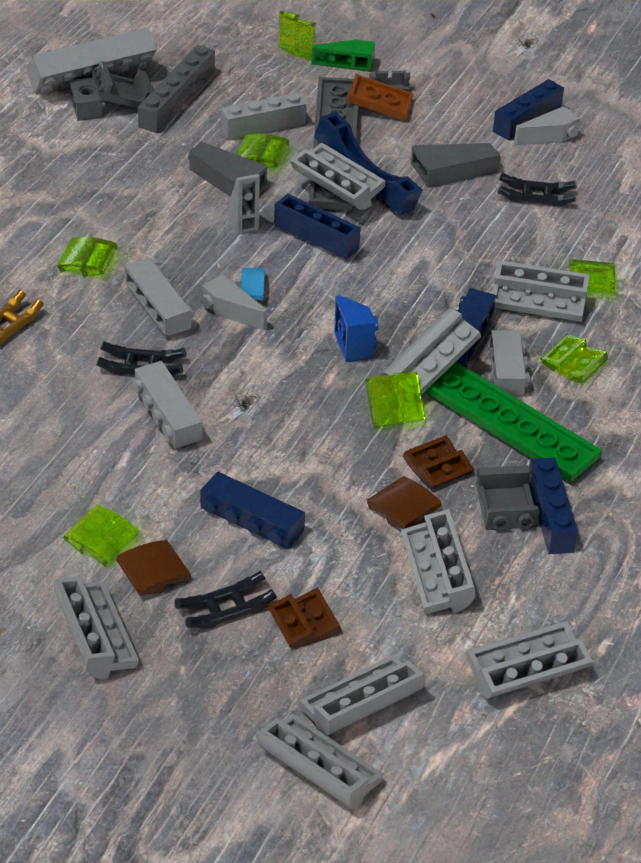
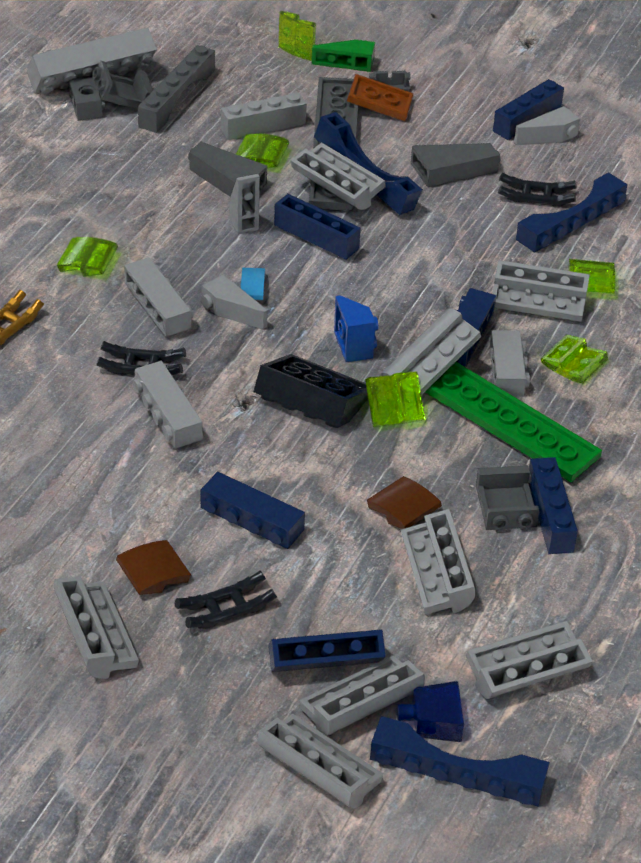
clear neon green slope [63,504,140,567] -> none
reddish brown slope [267,587,342,648] -> none
reddish brown slope [403,435,474,489] -> none
none -> black slope [253,354,375,428]
none -> dark blue brick [268,629,386,672]
none -> dark blue arch [370,716,550,807]
none -> clear blue torso [397,681,464,742]
none -> dark blue arch [516,172,628,253]

